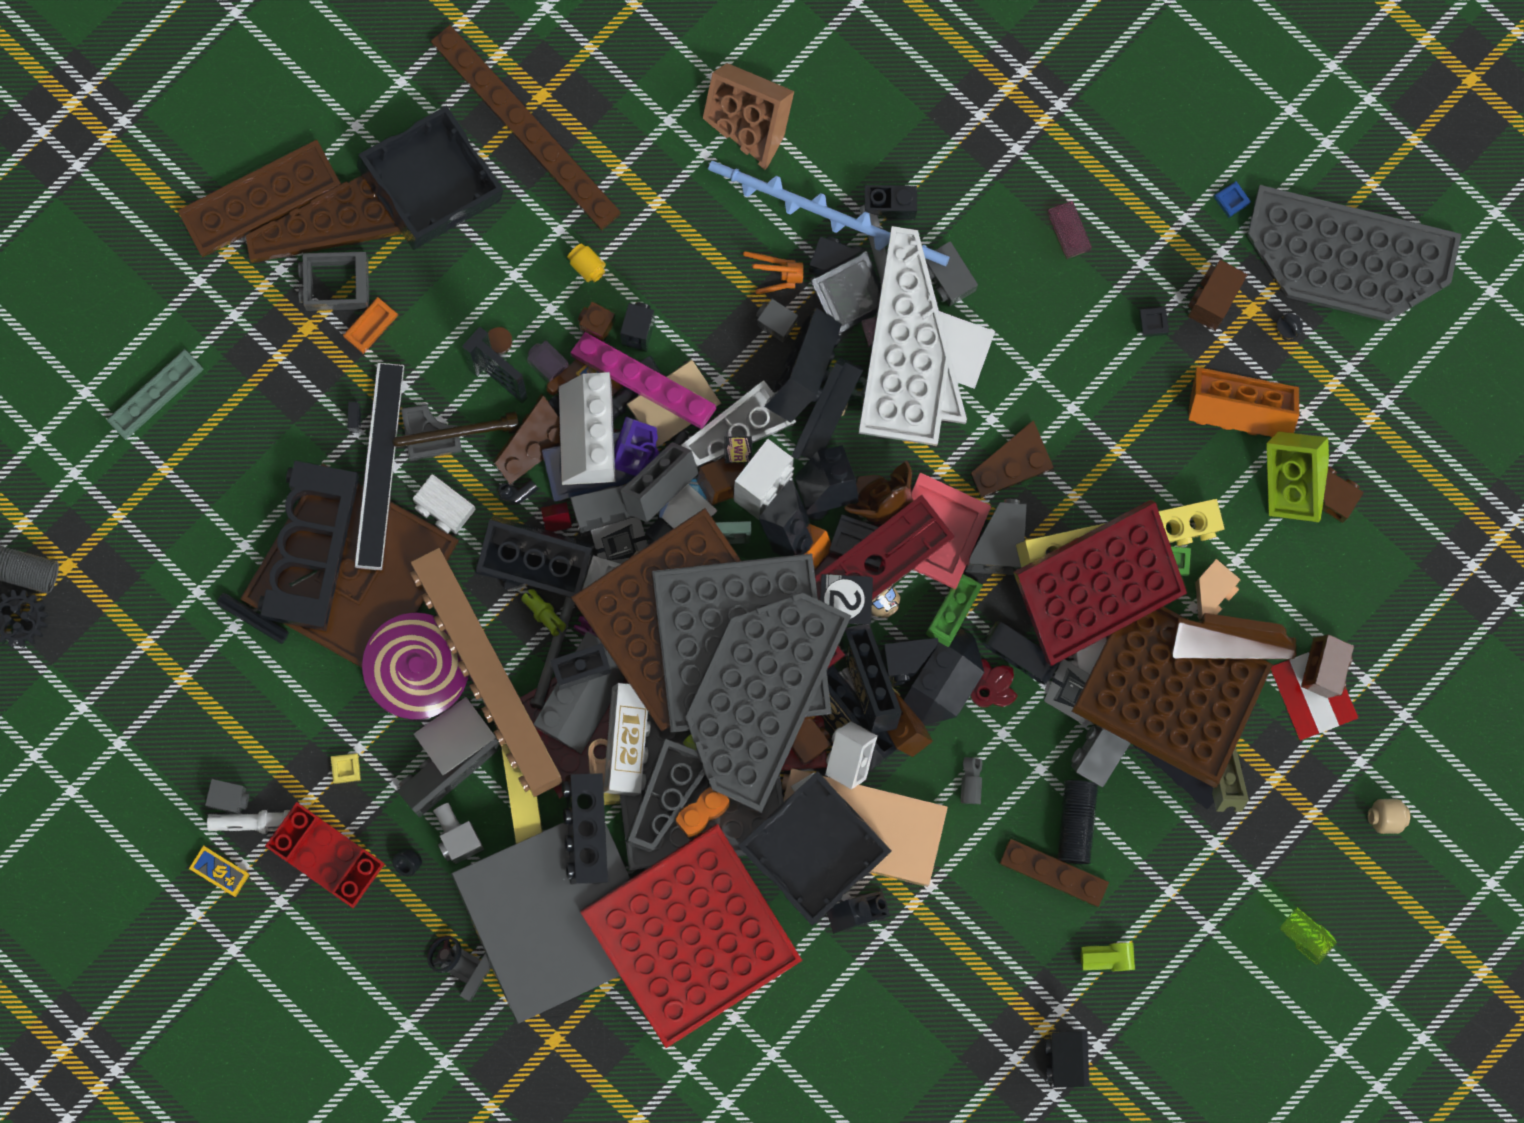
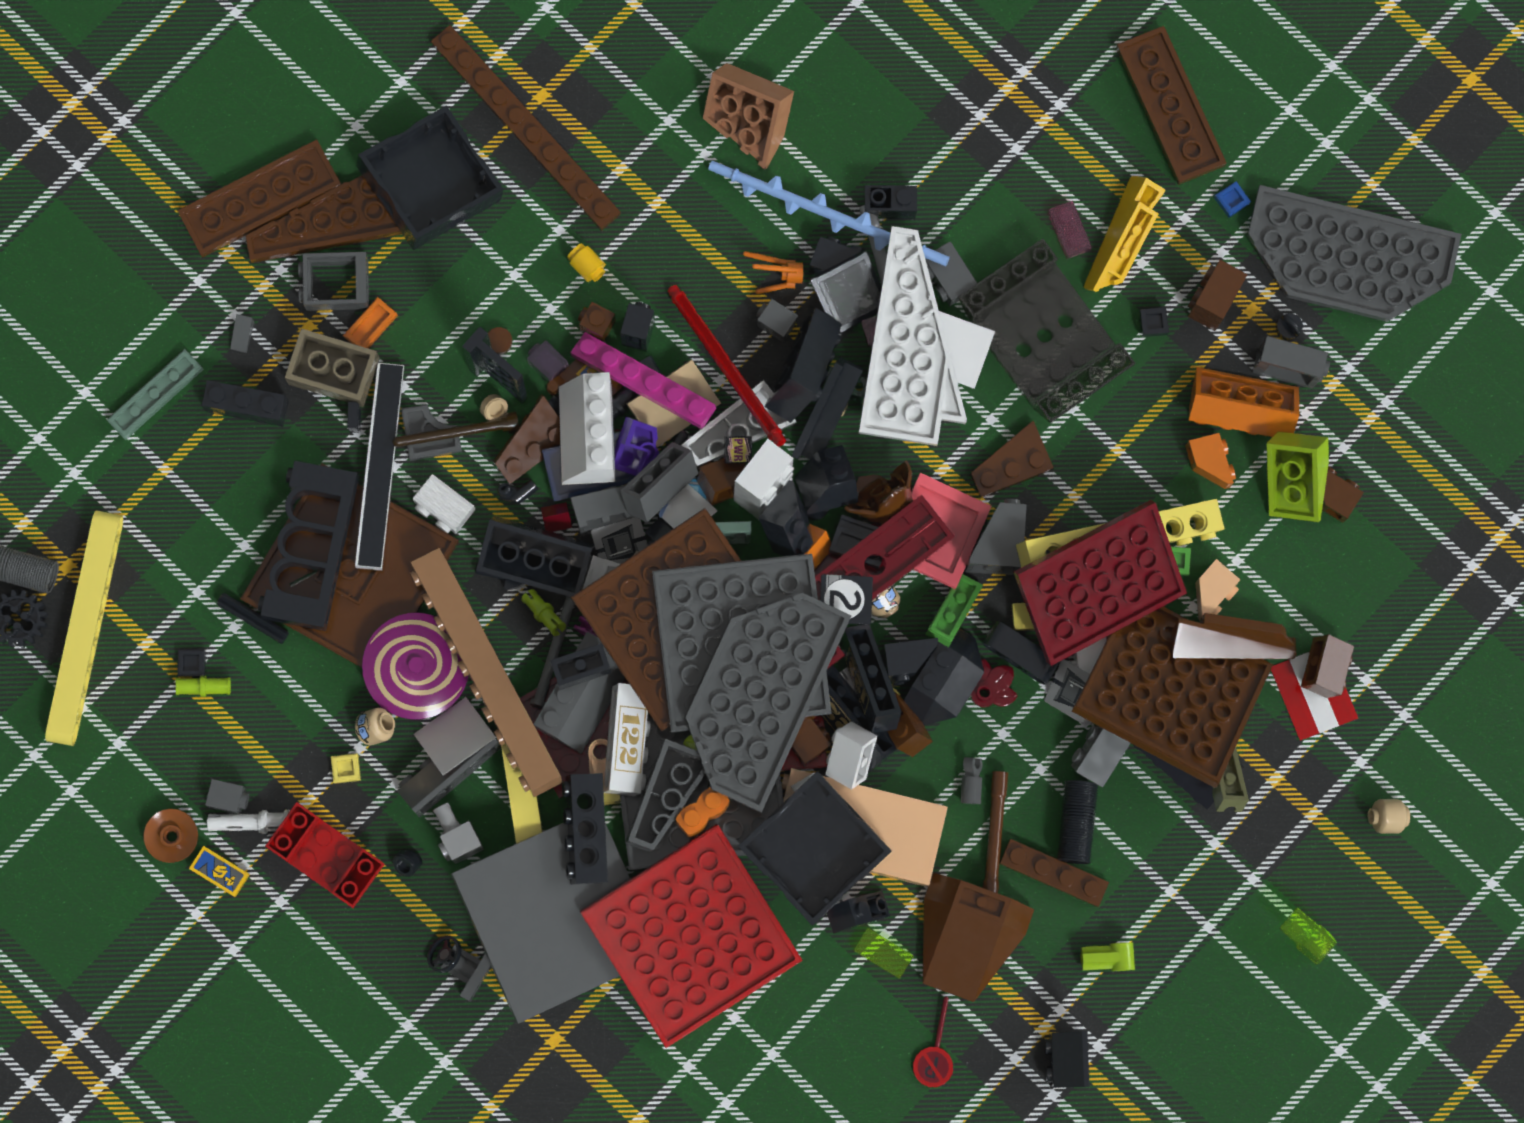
none -> light yellow beam [45,511,123,746]
none -> dark orange dish [144,809,198,863]
none -> lime pin [176,676,231,697]
none -> black tile [177,650,206,677]
none -> black brick [202,380,289,427]
none -> dark grey piece [230,314,255,353]
none -> dark tan brick [285,328,380,407]
none -> tan head [355,708,395,746]
none -> tan tile [480,394,508,421]
none -> red piece [668,285,786,447]
none -> clear neon green tile [854,928,913,979]
none -> piece [913,996,953,1087]
none -> reddish brown wedge [922,873,1034,1002]
none -> clear smoke slope [958,239,1136,424]
none -> reddish brown piece [983,771,1008,893]
none -> light yellow tile [1012,603,1034,631]
none -> yellow wedge [1084,176,1165,292]
none -> reddish brown plate [1116,26,1227,185]
none -> orange slope [1185,433,1236,489]
none -> dark grey window [1252,336,1330,389]

